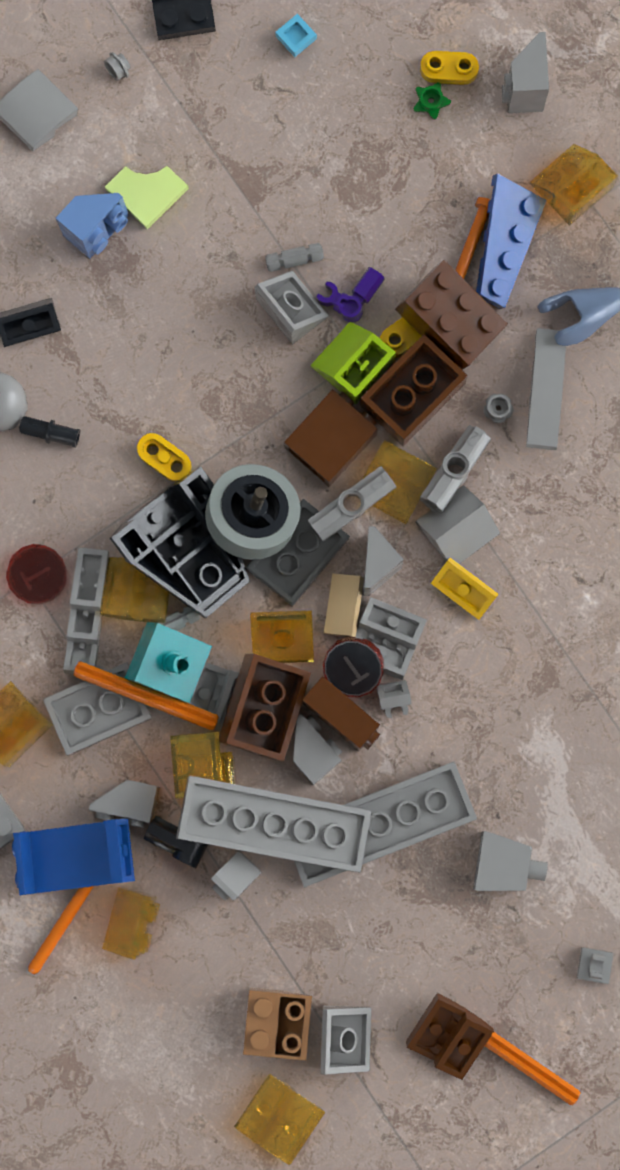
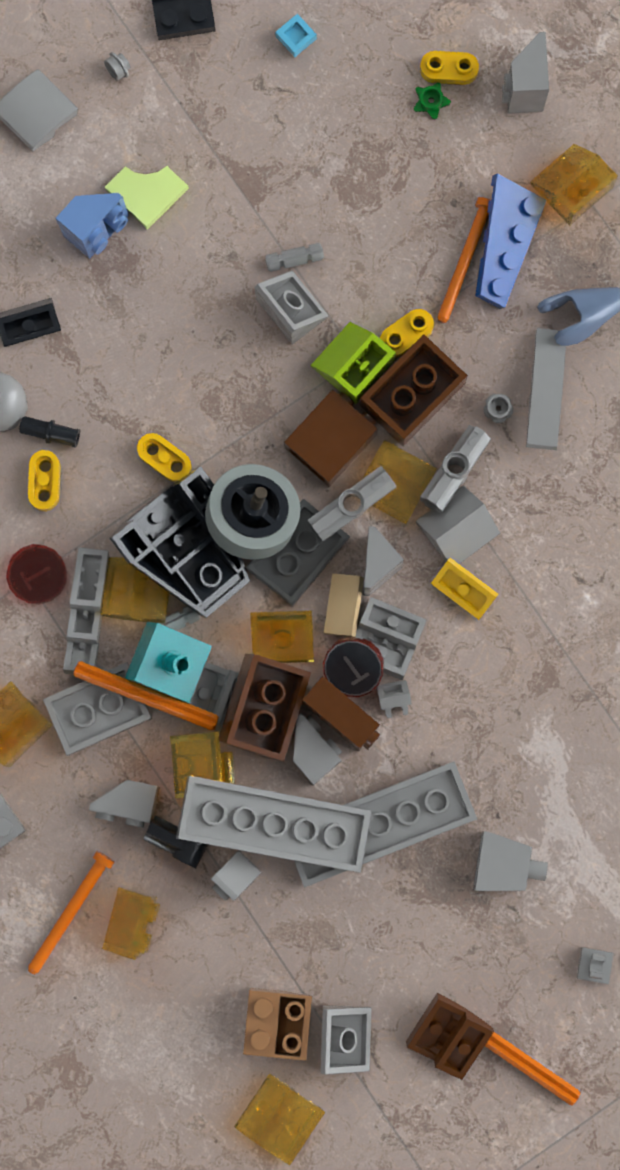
blue panel [12,819,135,895] -> none
dark purple bar [316,267,385,323] -> none
reddish brown brick [395,260,508,370] -> none
none -> yellow plate [28,450,61,511]

